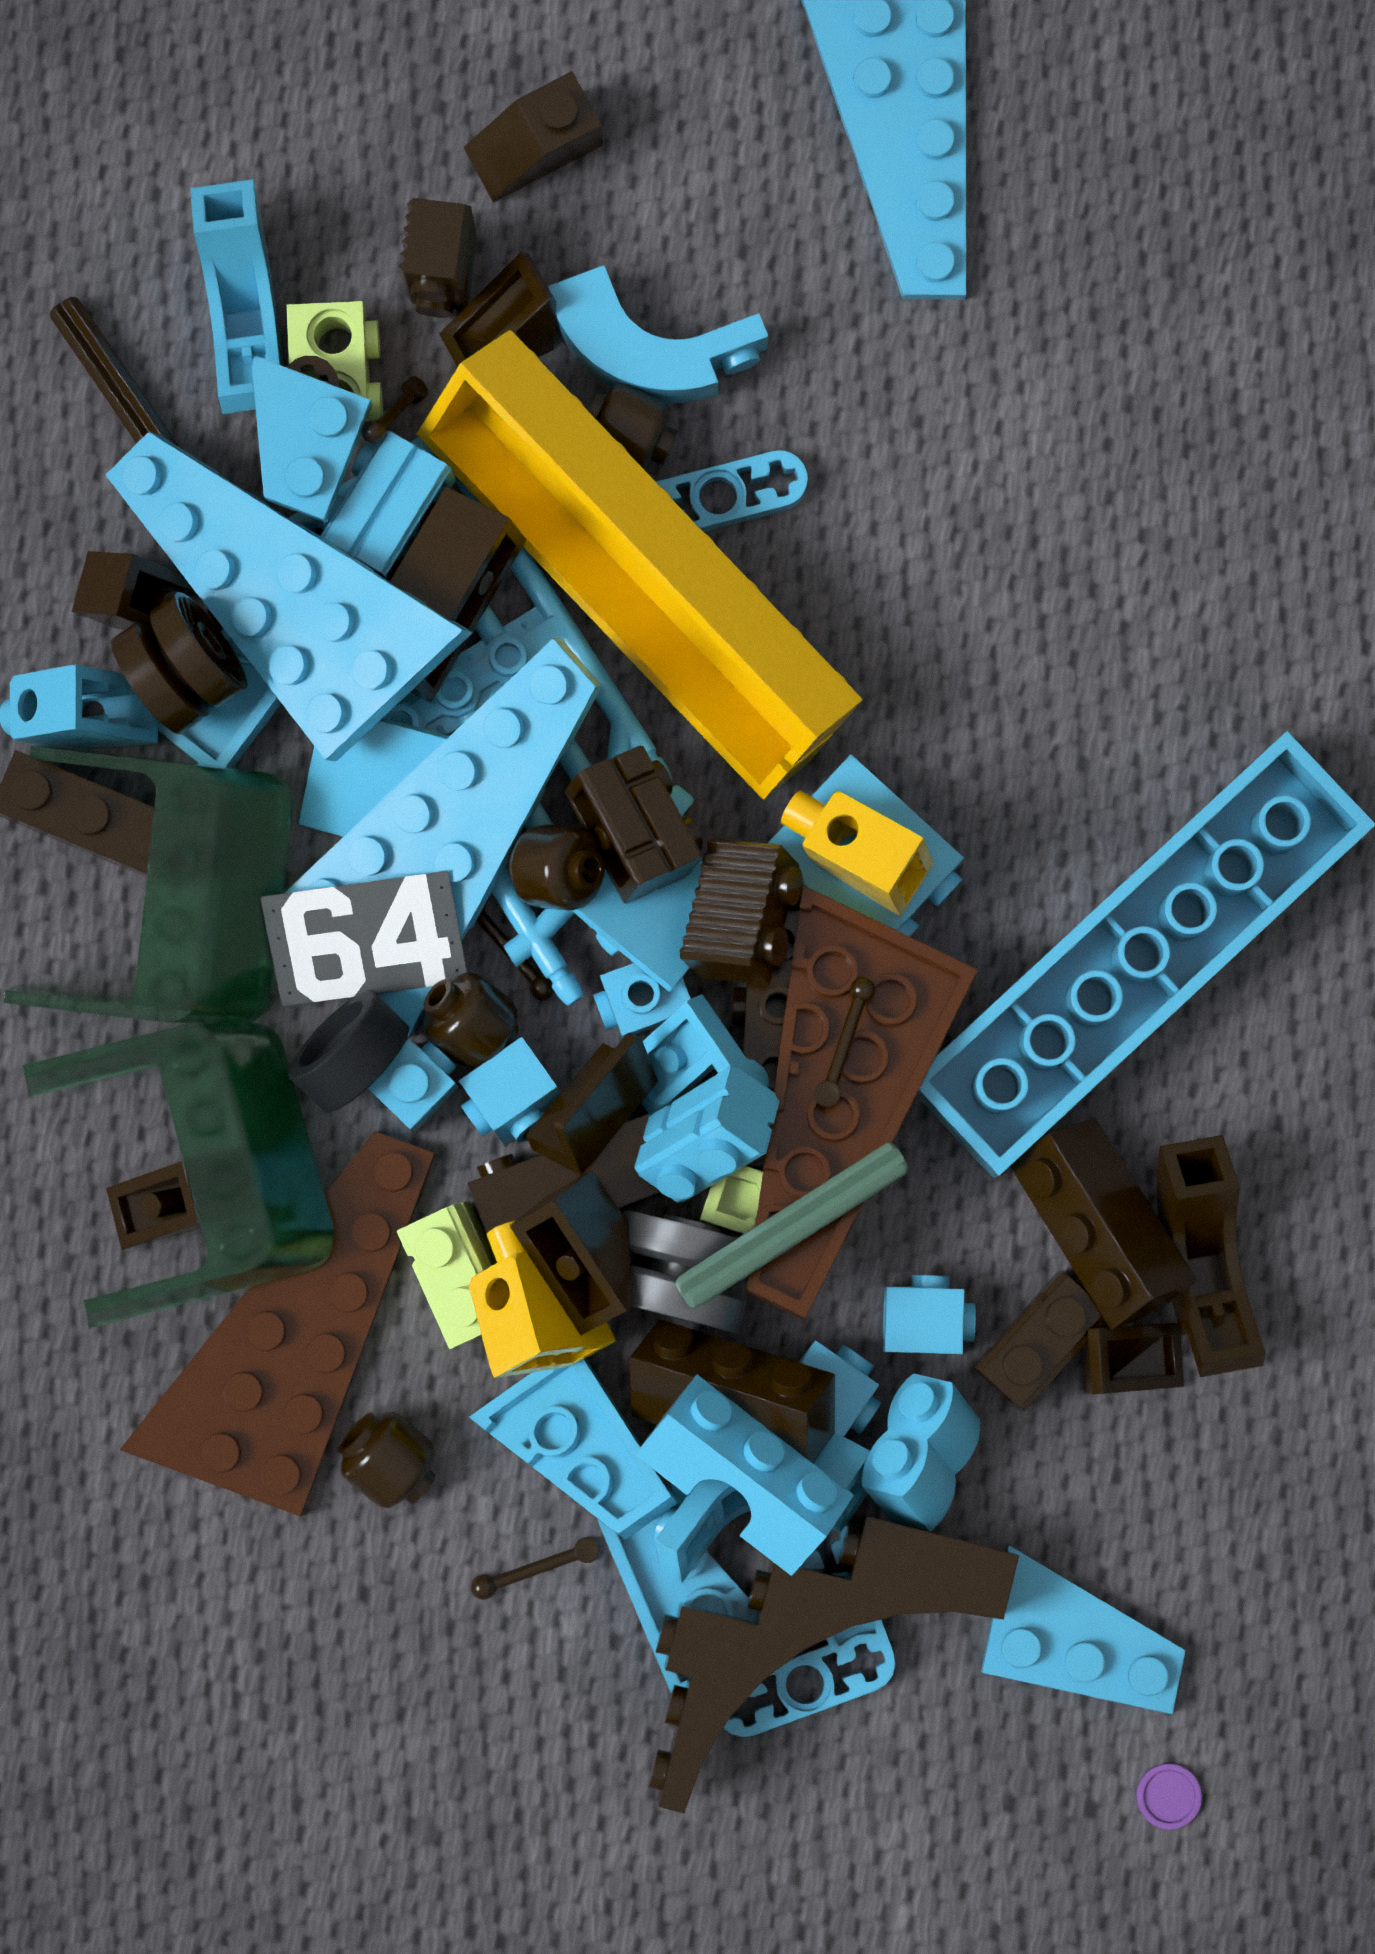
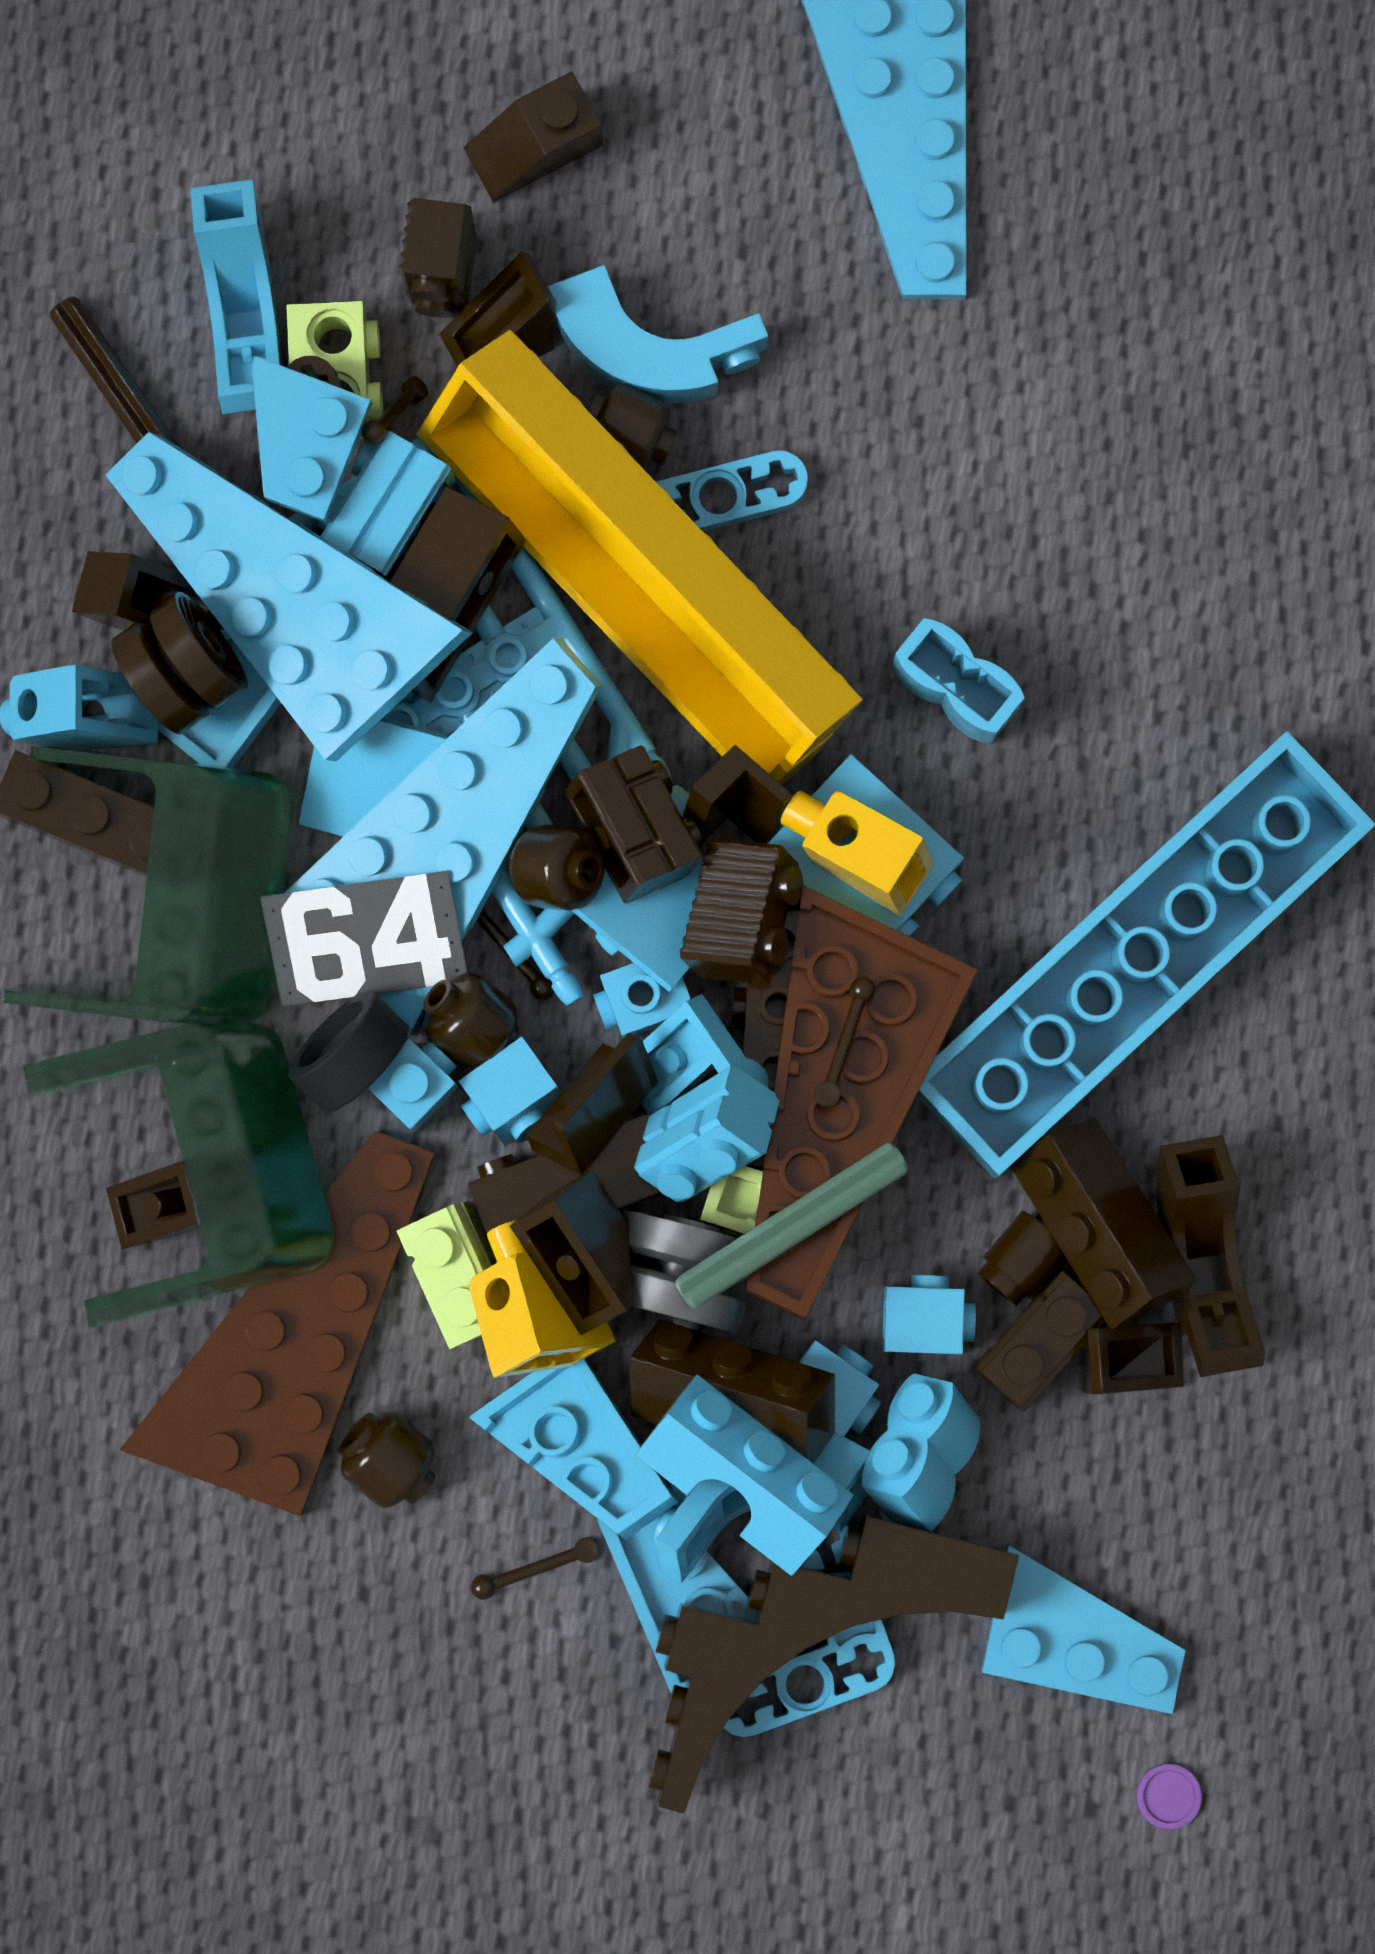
none -> dark brown panel [682,745,792,844]
none -> medium azure brick [892,618,1024,744]
none -> dark brown brick [977,1210,1066,1306]

